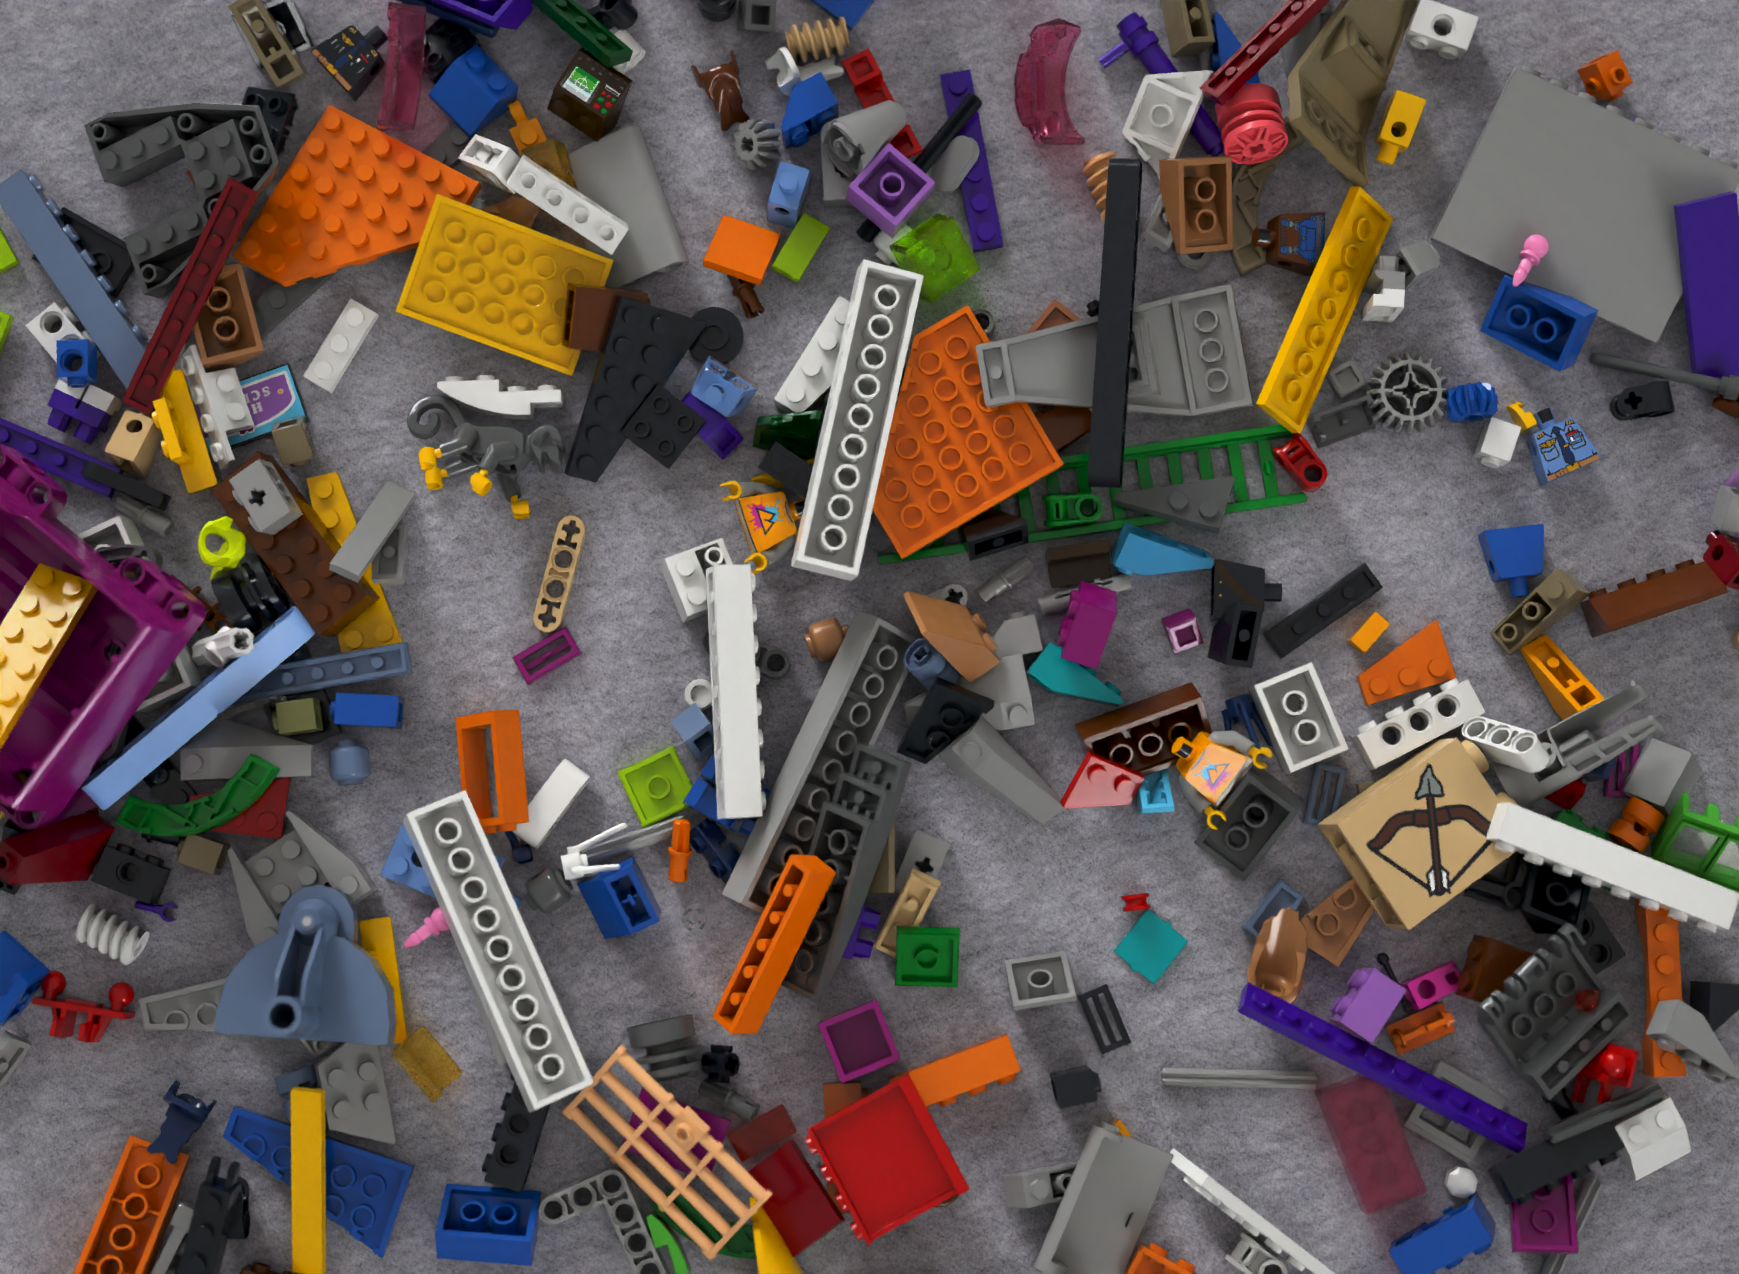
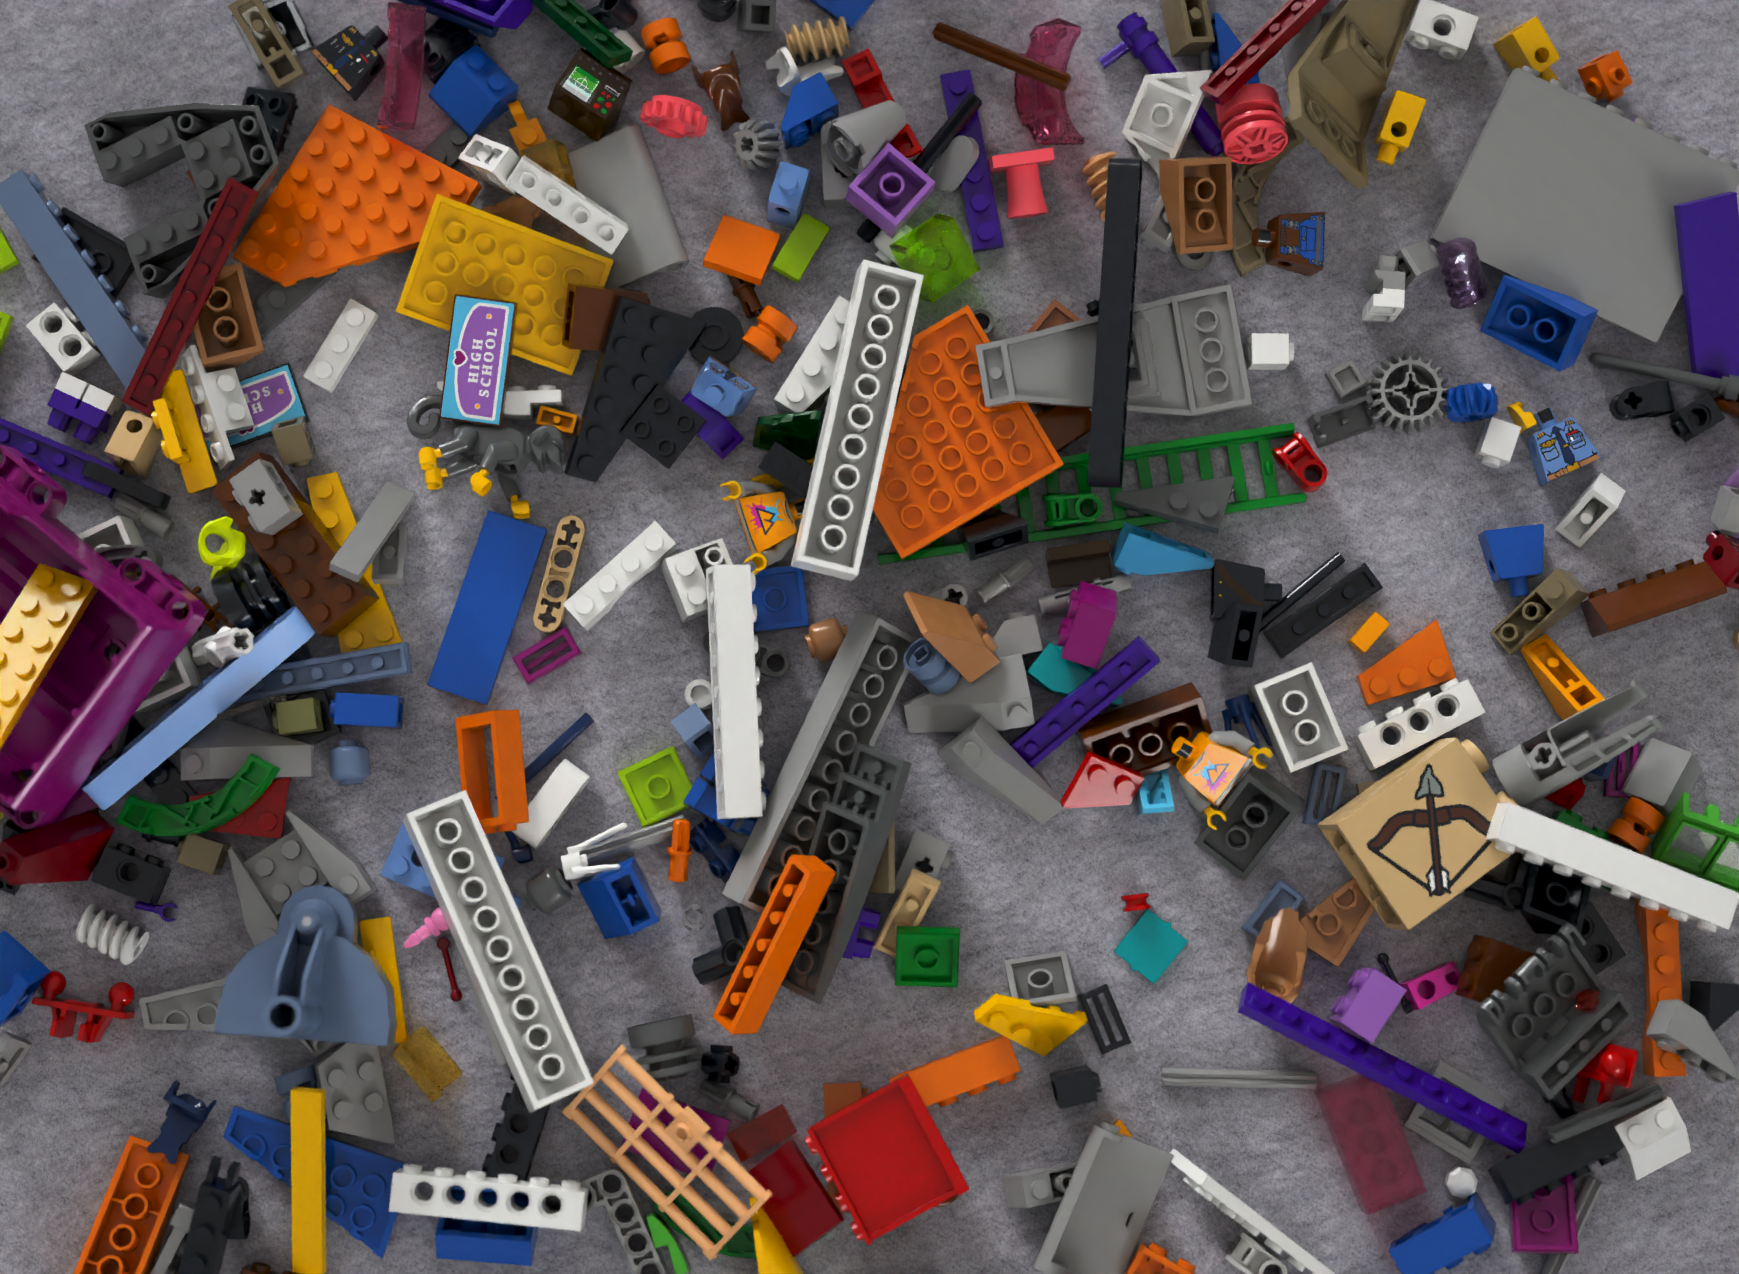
blue brick [56,339,97,388] -> none
magenta piece [818,998,901,1083] -> none
black wing [897,677,994,764] -> none
magenta slope [1162,609,1203,653] -> none
yellow plate [1256,186,1393,434] -> none
orange hinge [1385,1002,1455,1056] -> none
white beam [1461,716,1549,773] -> none
bright pink bar [1512,235,1549,287] -> none
none -> white brick [389,1164,589,1231]
none -> blue tile [427,510,548,705]
none -> dark red hinge [437,938,462,1002]
none -> tile [439,294,518,427]
none -> dark blue bar [495,712,594,800]
none -> light orange piece [535,405,580,437]
none -> white arch [563,521,679,631]
none -> orange wheel [640,18,691,74]
none -> coral gear [640,95,708,139]
none -> black piece [691,905,750,985]
none -> orange wheel [741,305,798,364]
none -> blue tile [751,566,809,633]
none -> reddish brown axle [933,22,1071,91]
none -> yellow wing [974,994,1087,1057]
none -> coral plant [988,147,1055,219]
none -> dark purple plate [1009,636,1160,768]
none -> white brick [1247,333,1294,370]
none -> black bar [1259,552,1345,633]
none -> clear purple piece [1436,238,1488,309]
none -> yellow torso [1492,16,1560,82]
none -> white slope [1555,473,1626,548]
none -> black brick [1668,393,1726,442]

